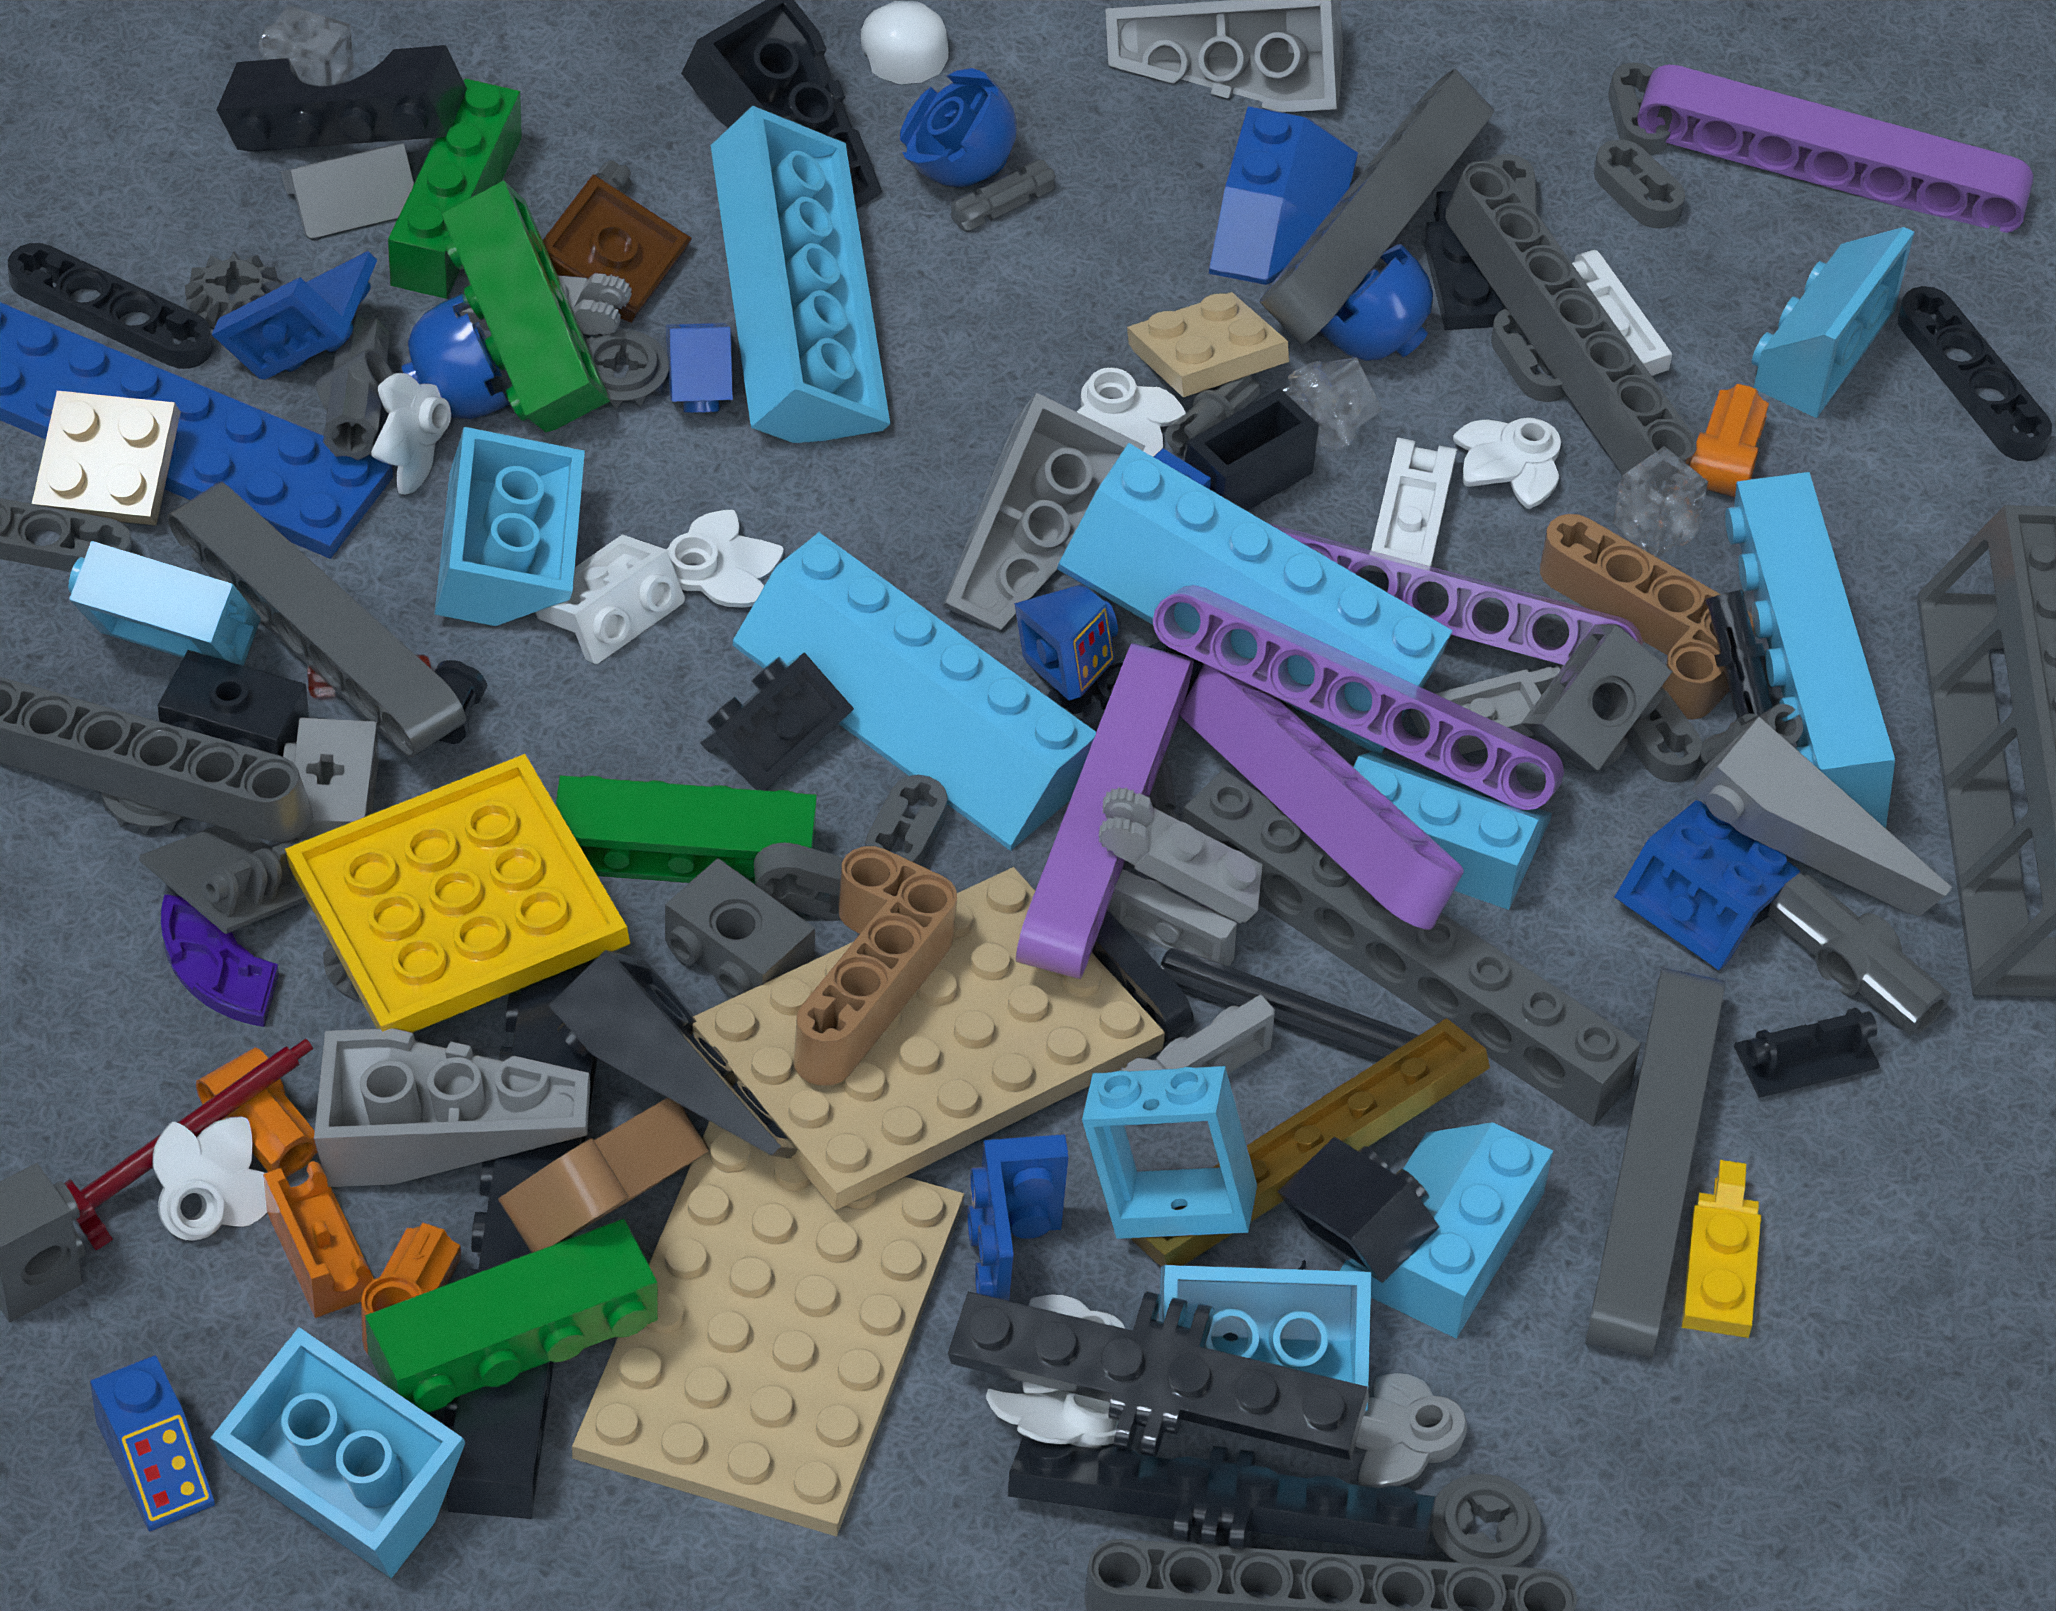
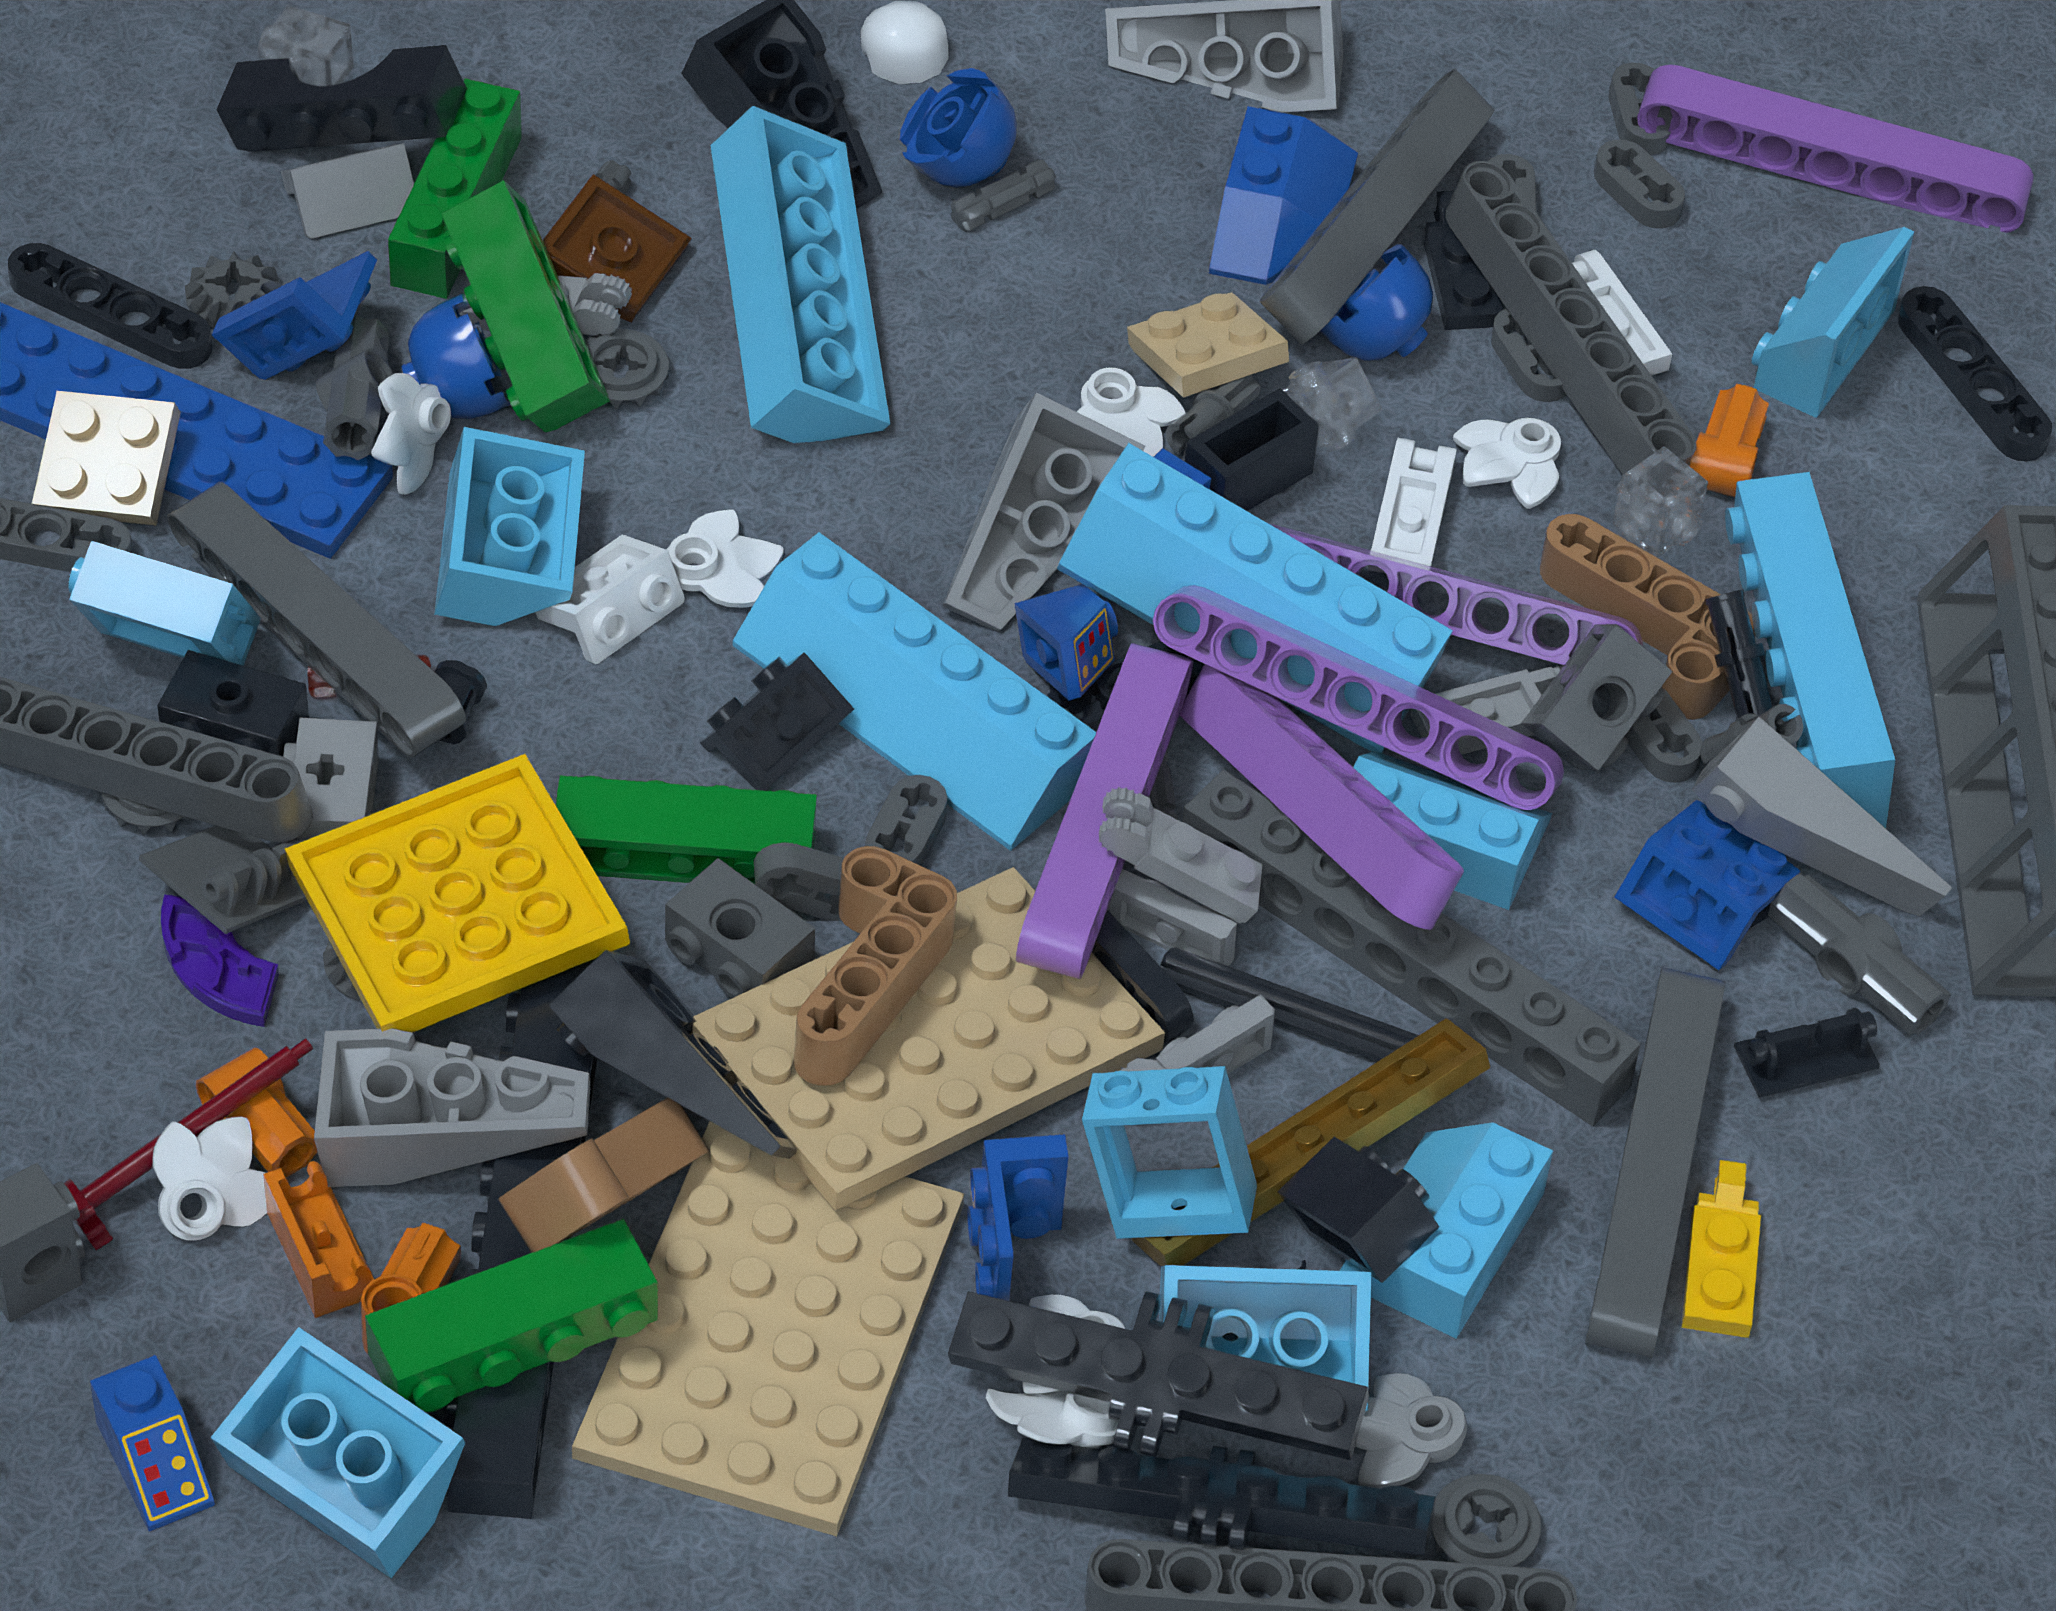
slope [666,323,733,412] -> none

